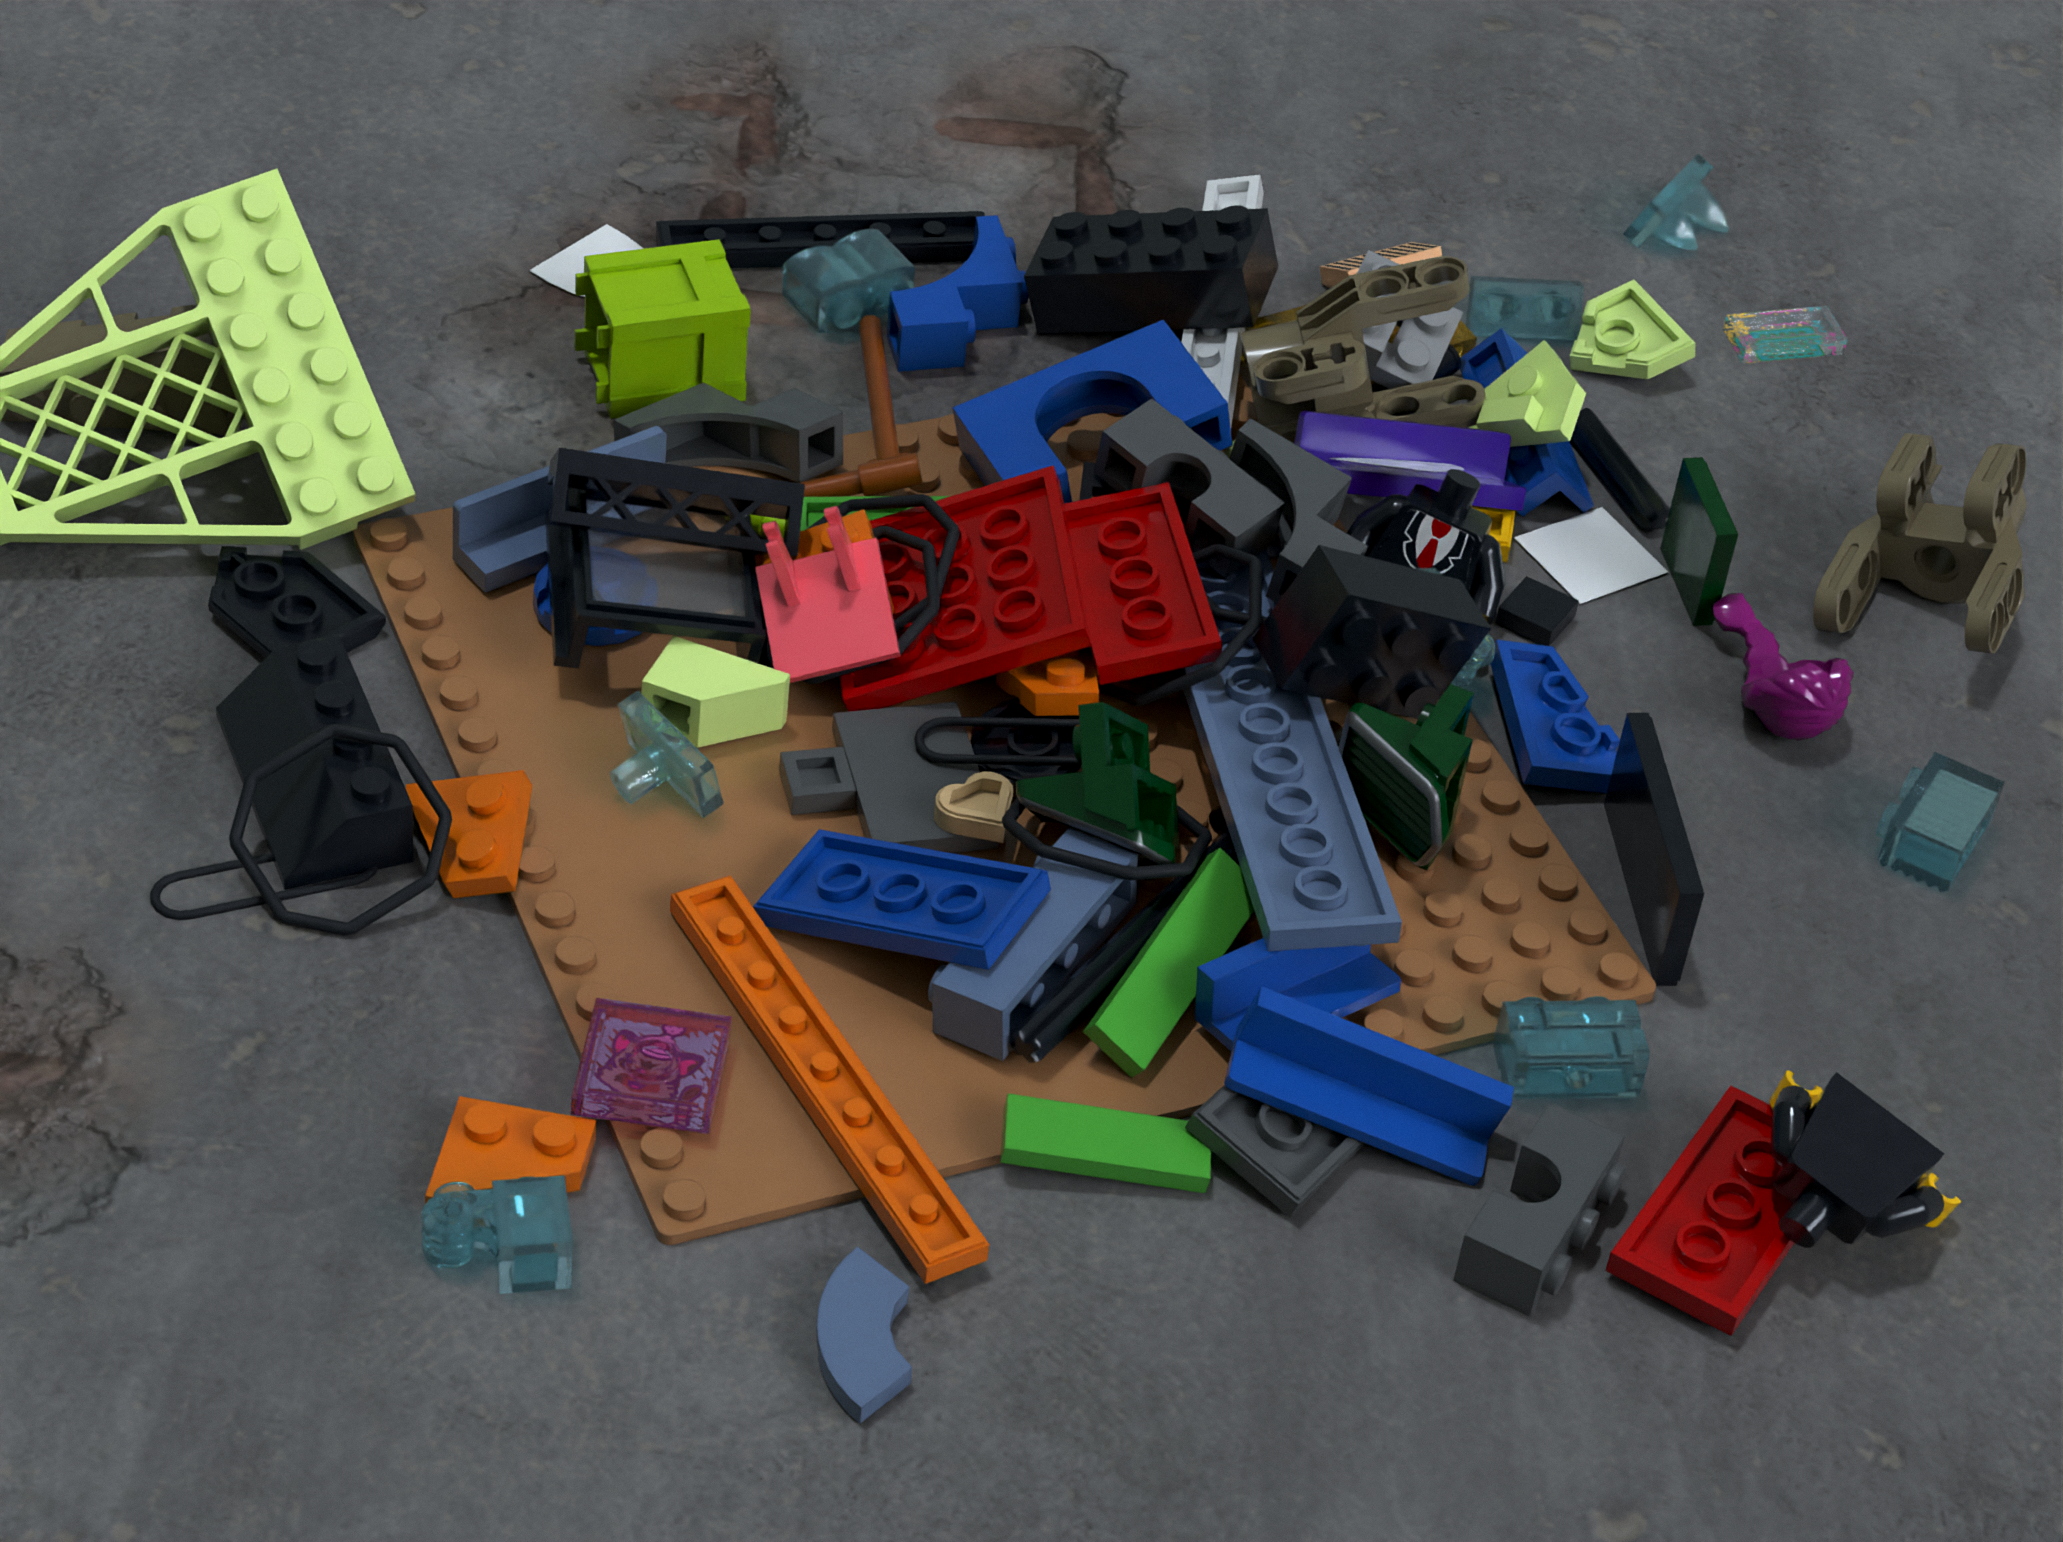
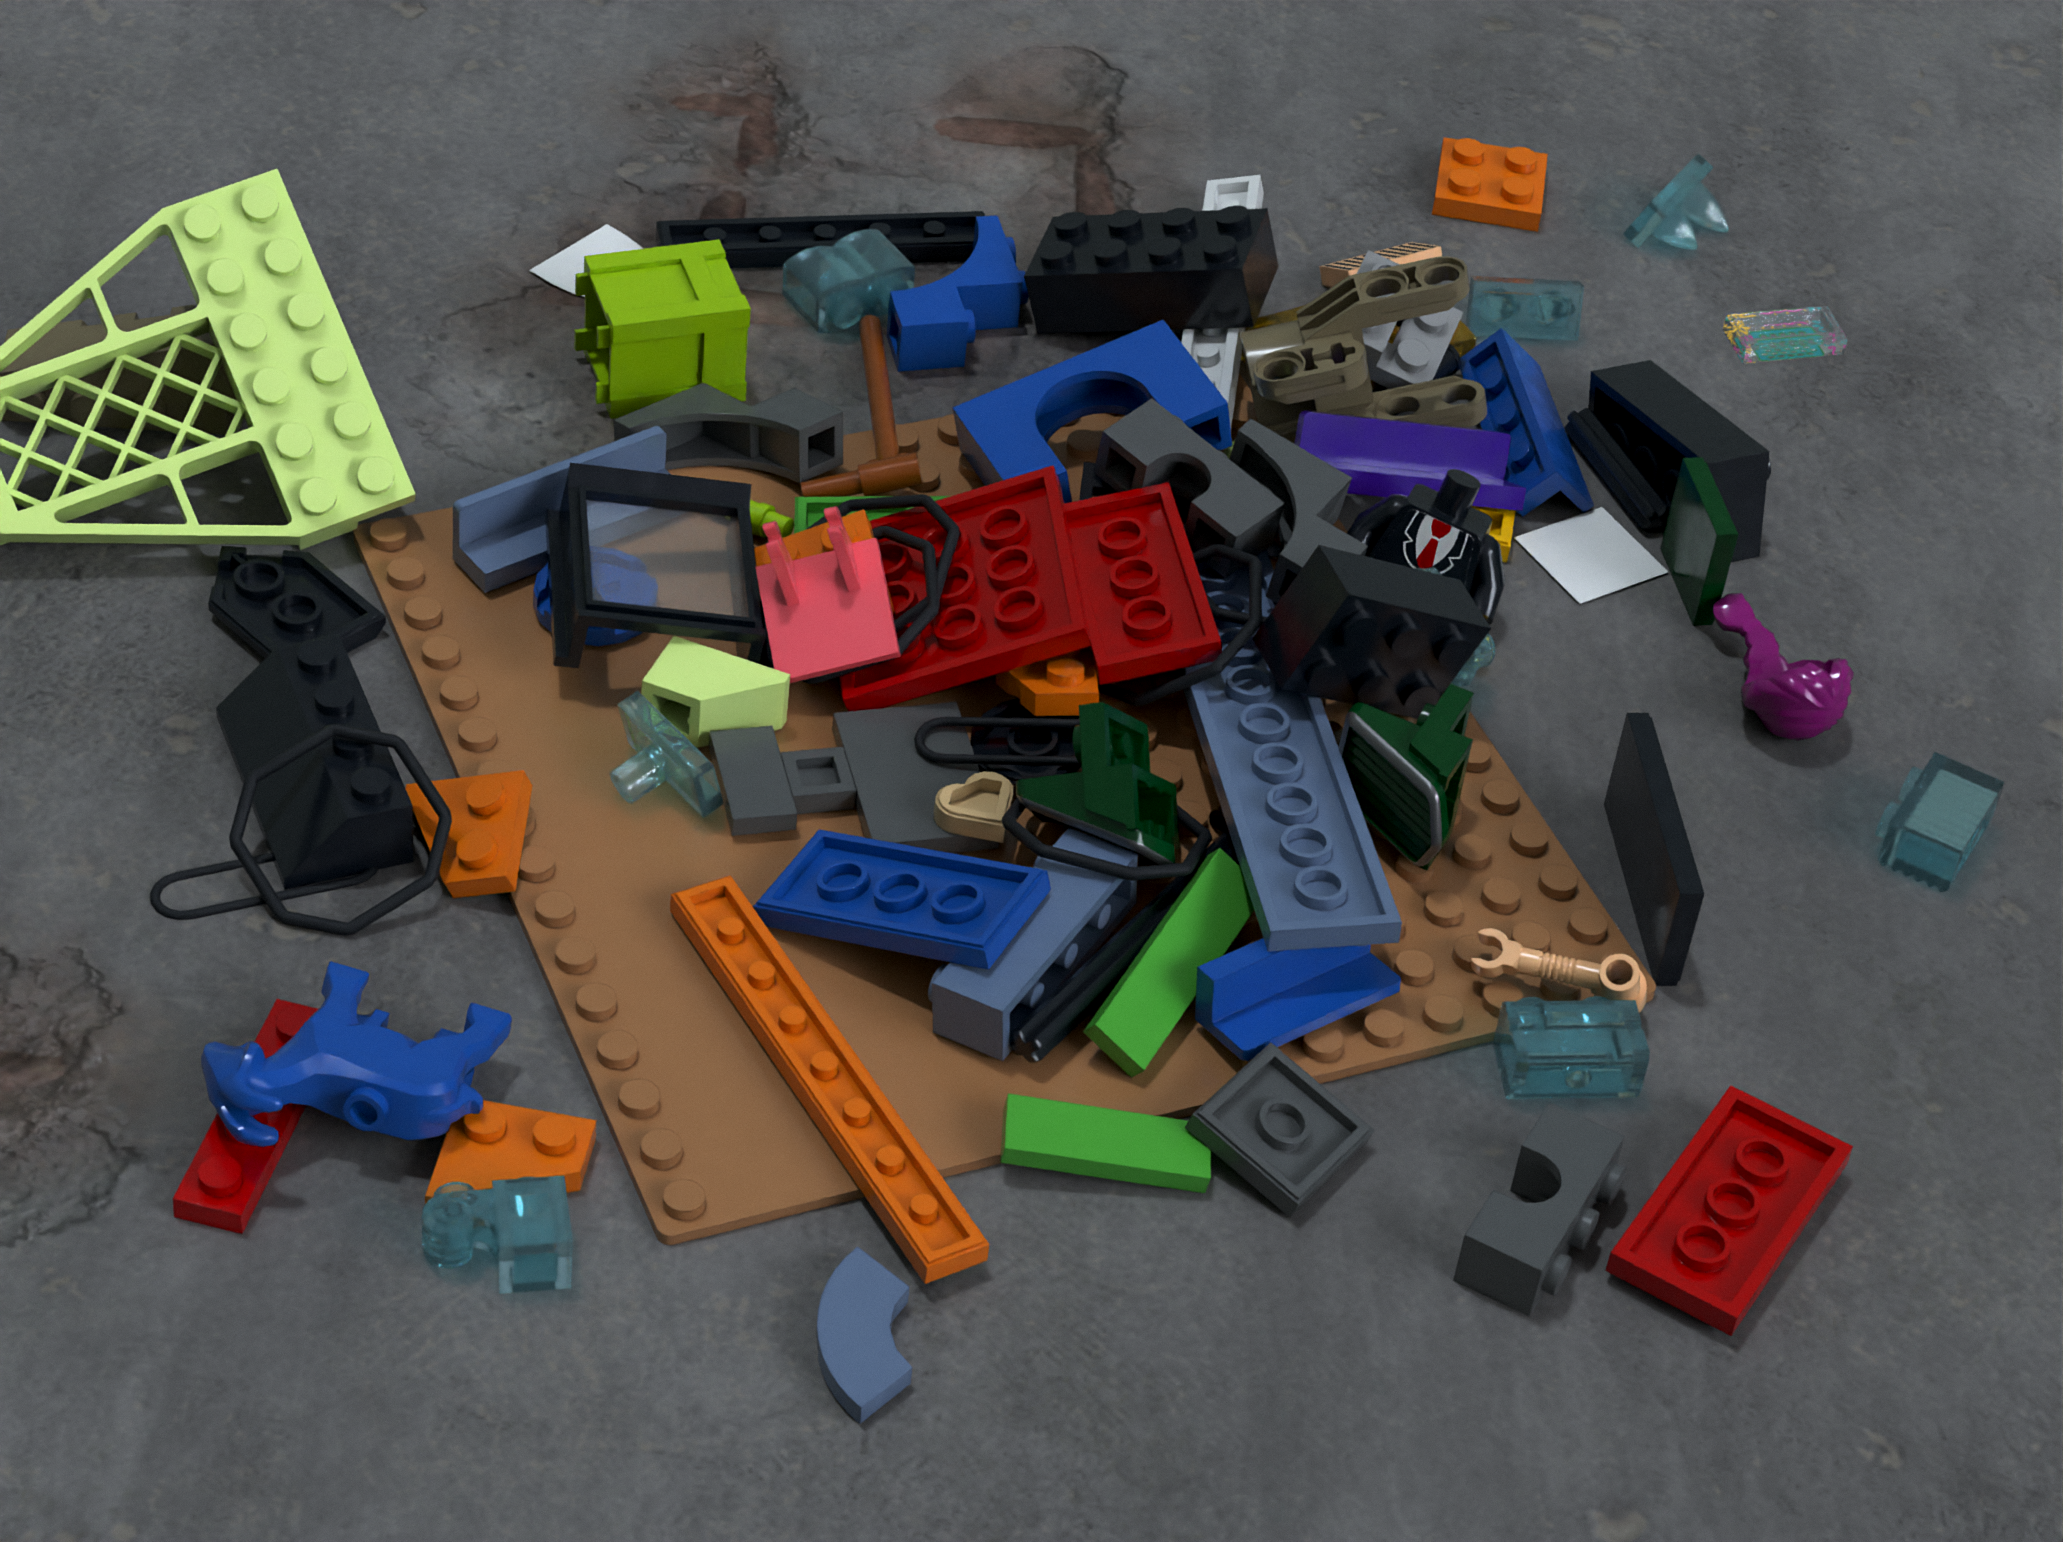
black fence [547,448,805,560] -> none
clear pink tile [571,998,732,1134] -> none
blue panel [1224,986,1514,1186] -> none
white sticker [1330,458,1464,472] -> none
yellowish green plate [1469,340,1586,447] -> none
blue wing [1488,640,1620,793] -> none
black tile [1495,576,1579,646] -> none
yellowish green plate [1570,279,1695,379] -> none
black torso [1770,1070,1961,1248] -> none
dark tan piece [1813,433,2027,654] -> none
none -> red plate [173,999,318,1234]
none -> blue animal [201,961,512,1147]
none -> dark grey tile [709,726,797,836]
none -> orange plate [1432,137,1548,232]
none -> light nougat brick [1471,928,1647,1021]
none -> black wedge [1588,360,1771,562]

